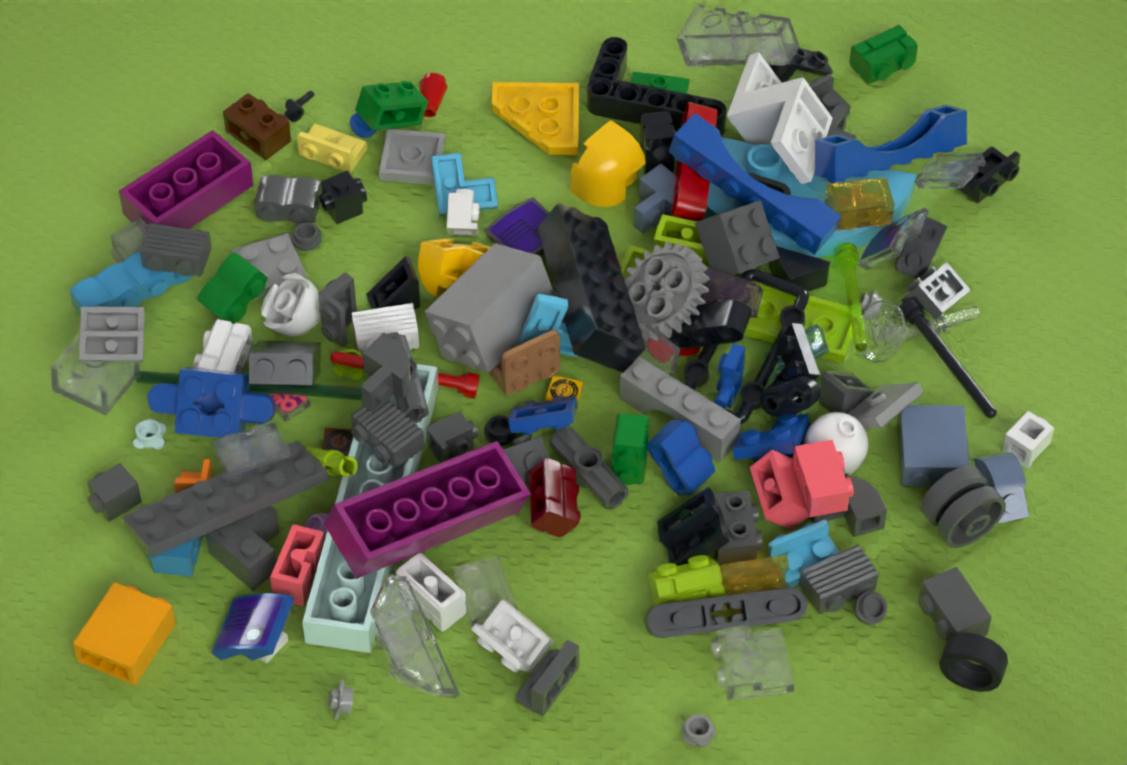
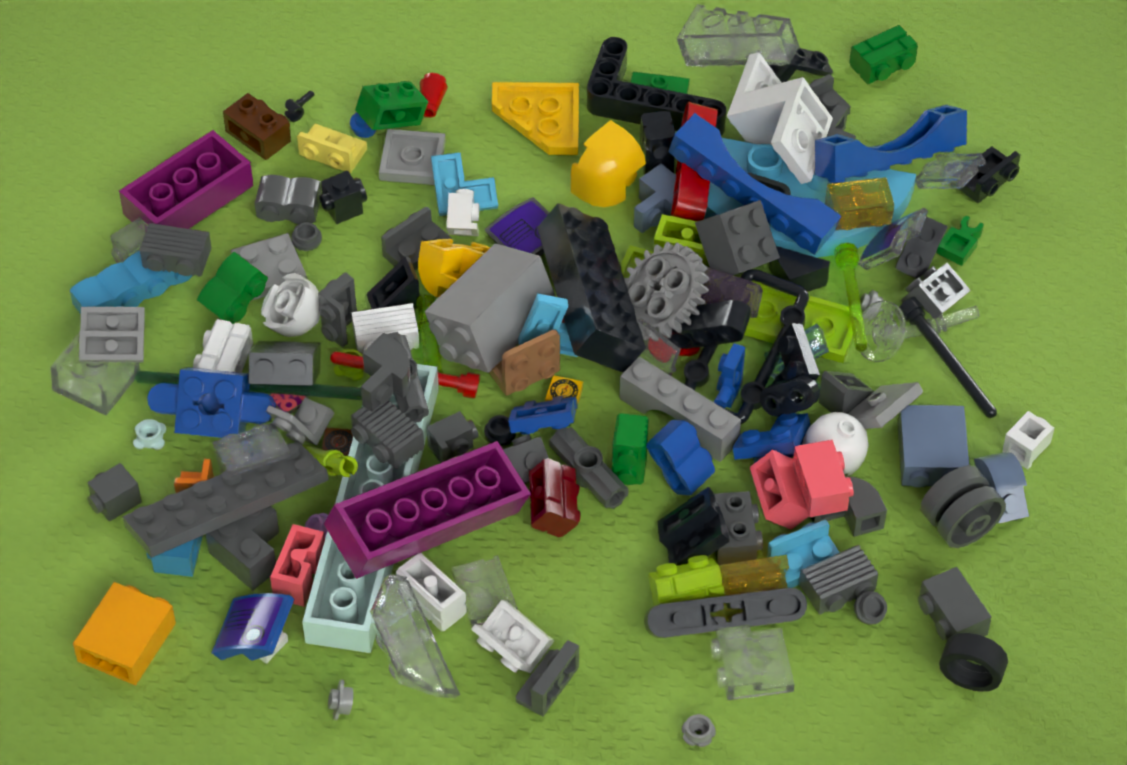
none -> light grey bracket [266,398,334,445]
none -> dark grey bracket [381,207,452,270]
none -> clear neon green pin [416,294,444,373]
none -> green plate [936,216,984,266]

